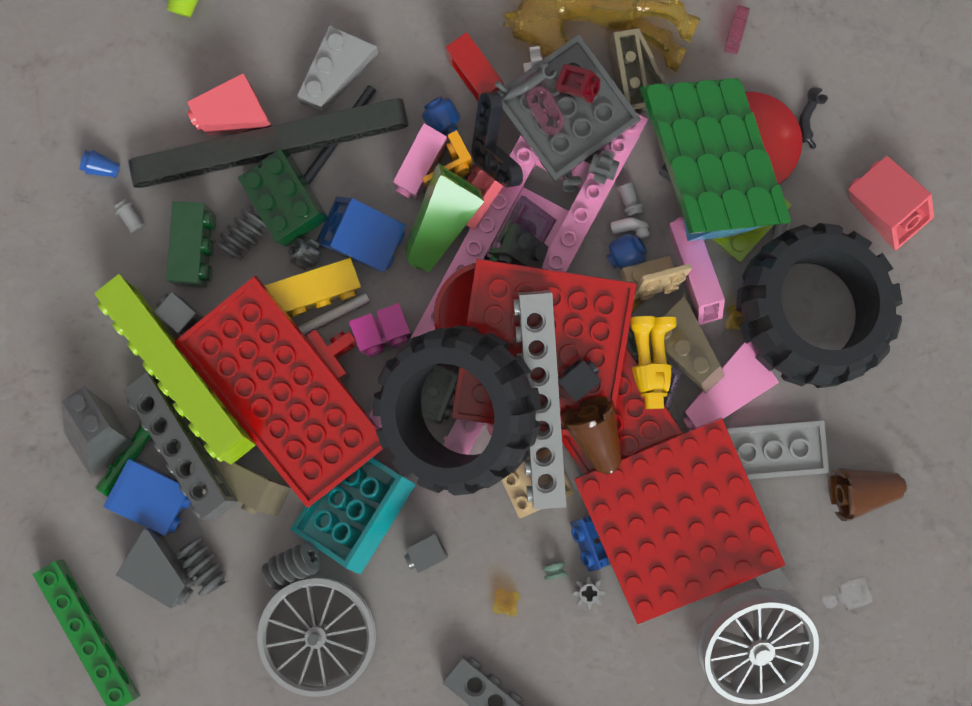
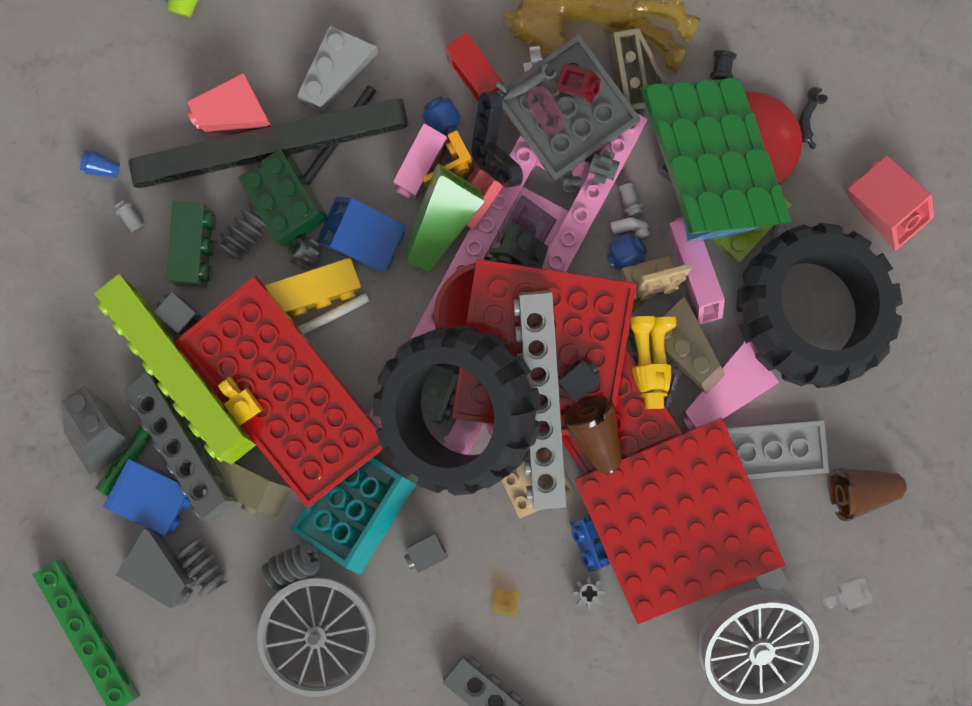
red bracket [306,330,358,382] -> none
dark pink piece [349,303,412,357] -> none
sand green bush [542,562,568,580] -> none
clear pink beam [724,5,750,55] -> none
clear yellow plate [724,305,744,333] -> none
none -> yellow plate [218,377,263,426]
none -> black bush [710,50,737,80]

